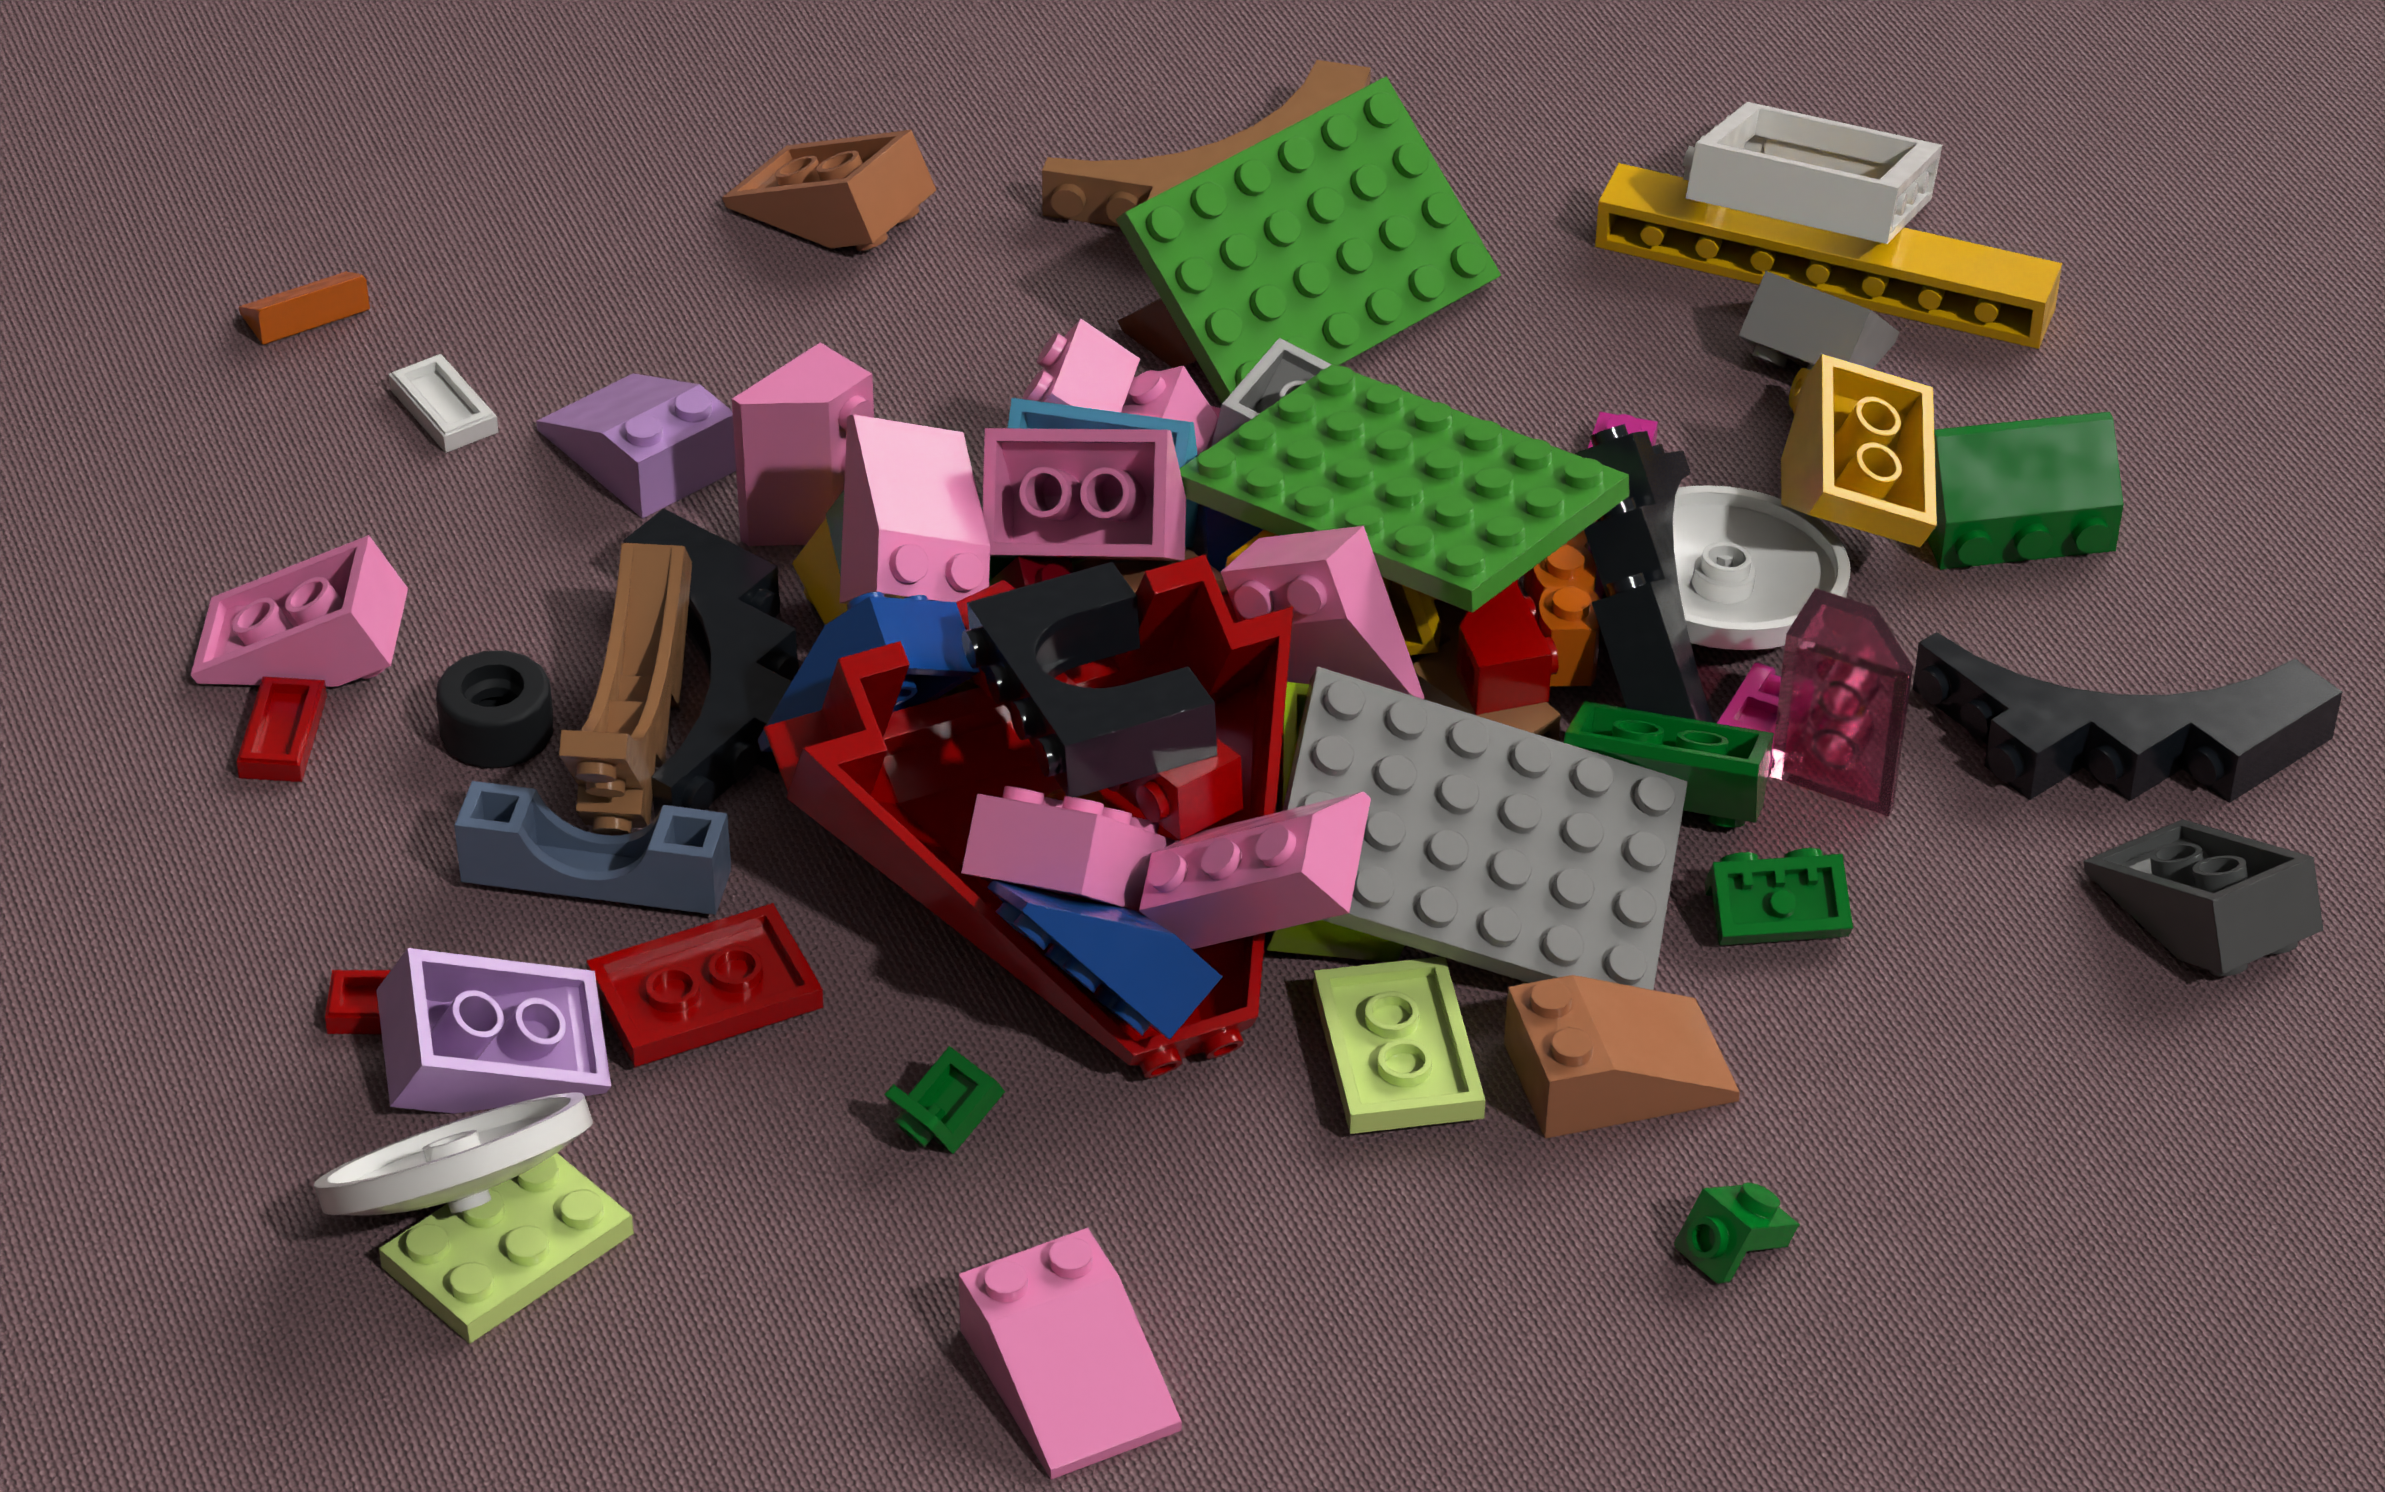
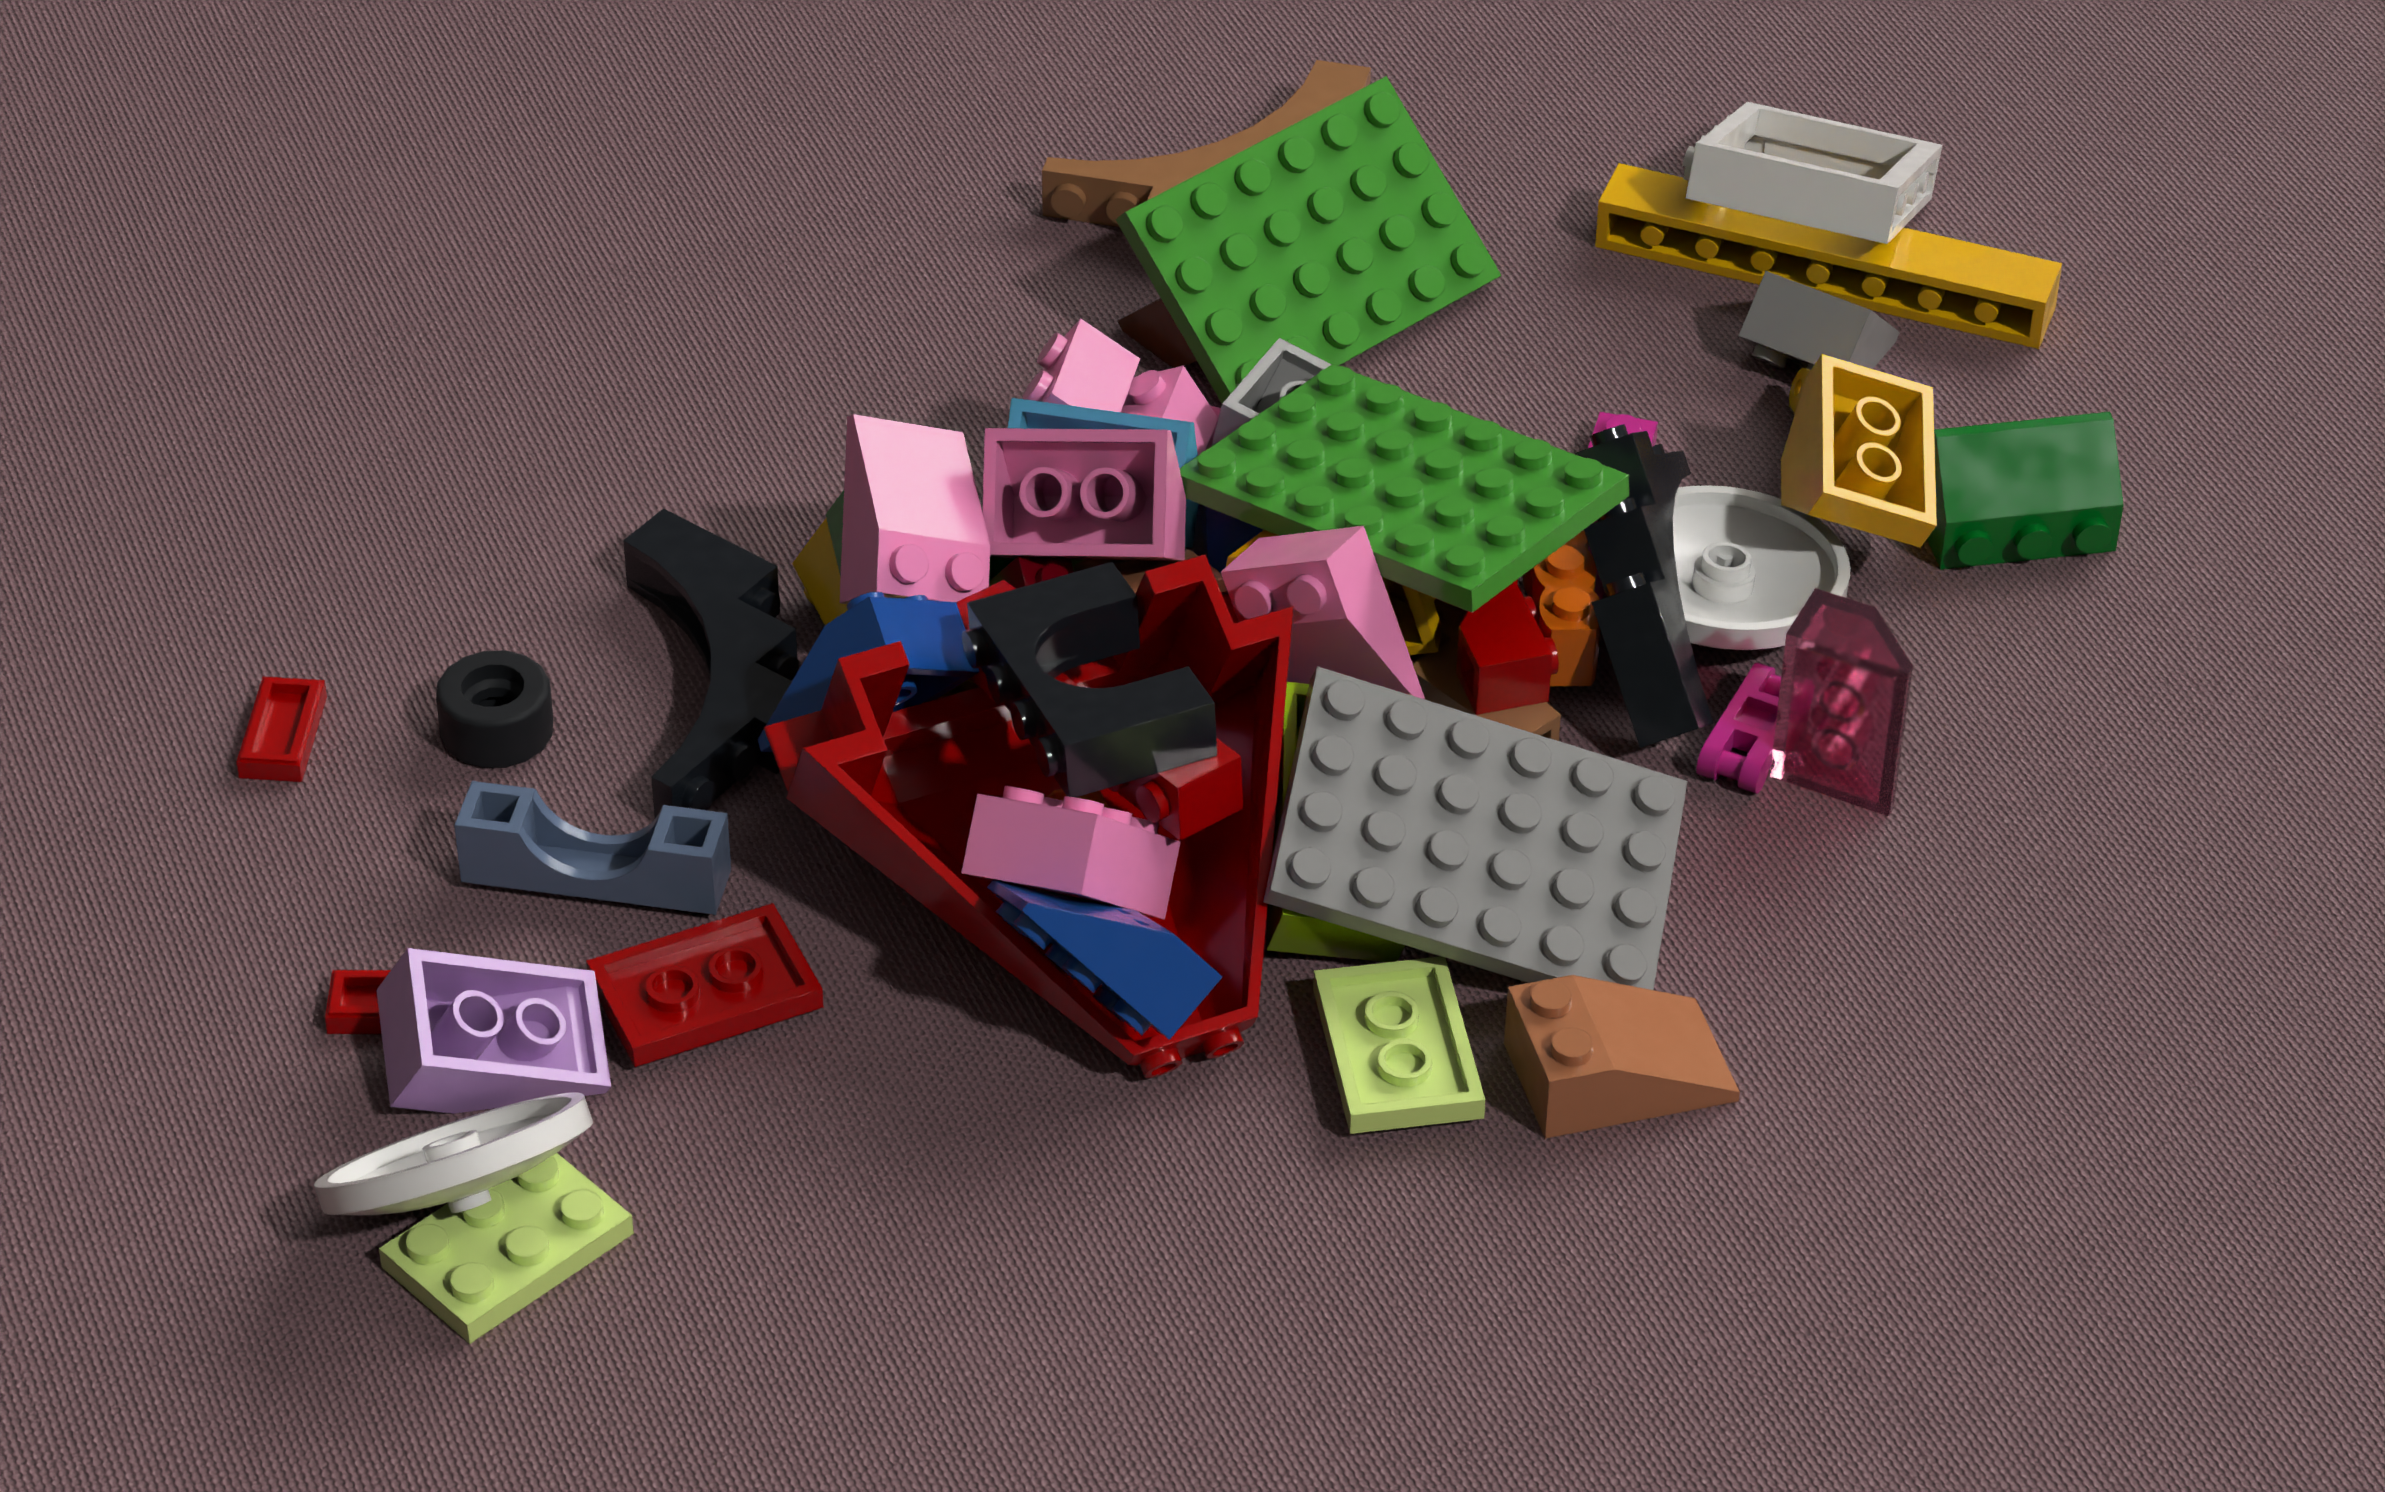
bright pink slope [191,535,408,687] -> none
orange slope [239,271,370,345] -> none
white tile [389,354,498,453] -> none
lavender slope [536,373,736,519] -> none
medium nougat arch [559,543,692,835] -> none
nougat slope [722,130,936,251] -> none
bright pink slope [732,342,874,546] -> none
green bracket [884,1046,1006,1154] -> none
bright pink slope [959,1228,1182,1480] -> none
bright pink slope [1139,791,1371,949] -> none
green slope [1564,701,1774,827] -> none
green bracket [1674,1182,1800,1284] -> none
green bracket [1704,848,1853,945] -> none
black arch [1912,632,2343,803] -> none
dark grey slope [2084,819,2323,976] -> none

